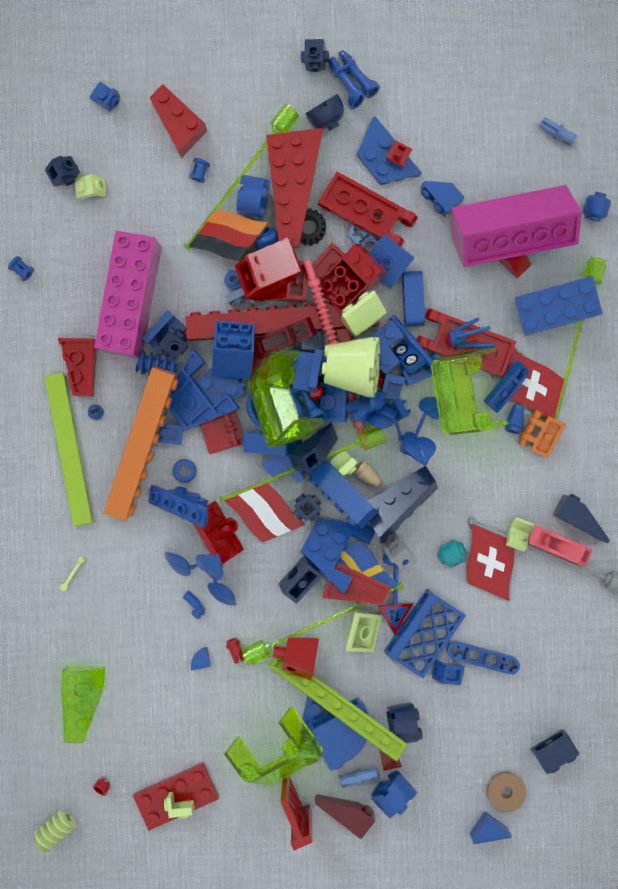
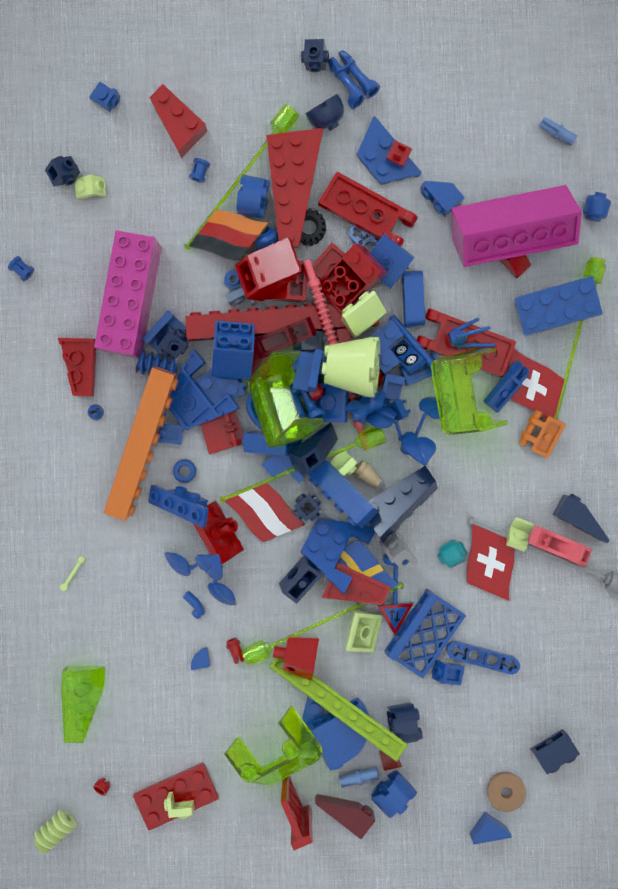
lime tile [44,373,93,526] -> none
blue cone [504,404,524,434] -> none

